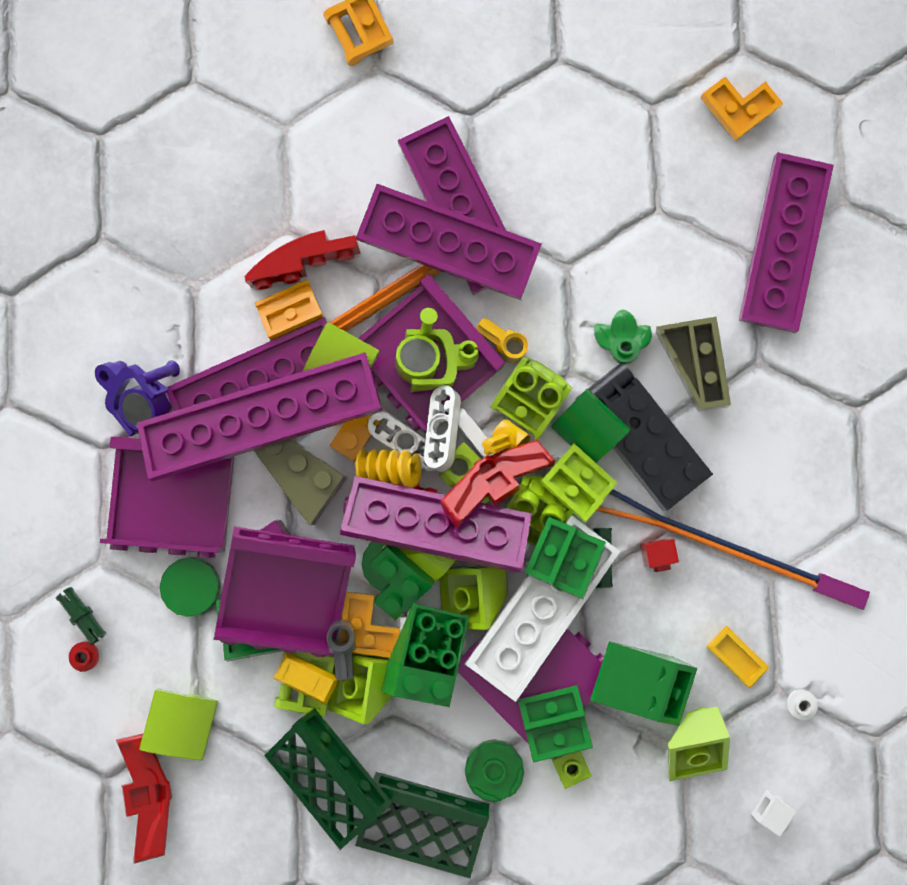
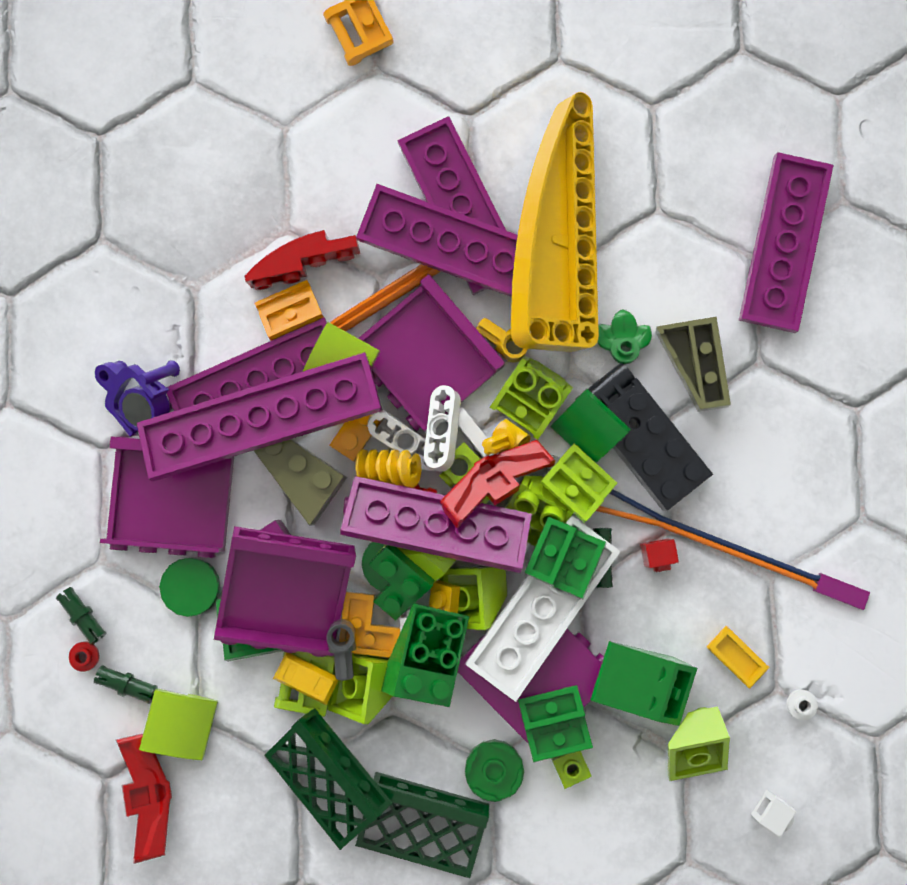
lime piece [395,308,479,392] -> none
light orange plate [700,76,783,142] -> none
none -> dark green pin [94,665,158,704]
none -> yellow plate [429,580,460,614]
none -> yellow beam [511,92,599,352]
none -> clear piece [545,343,611,393]

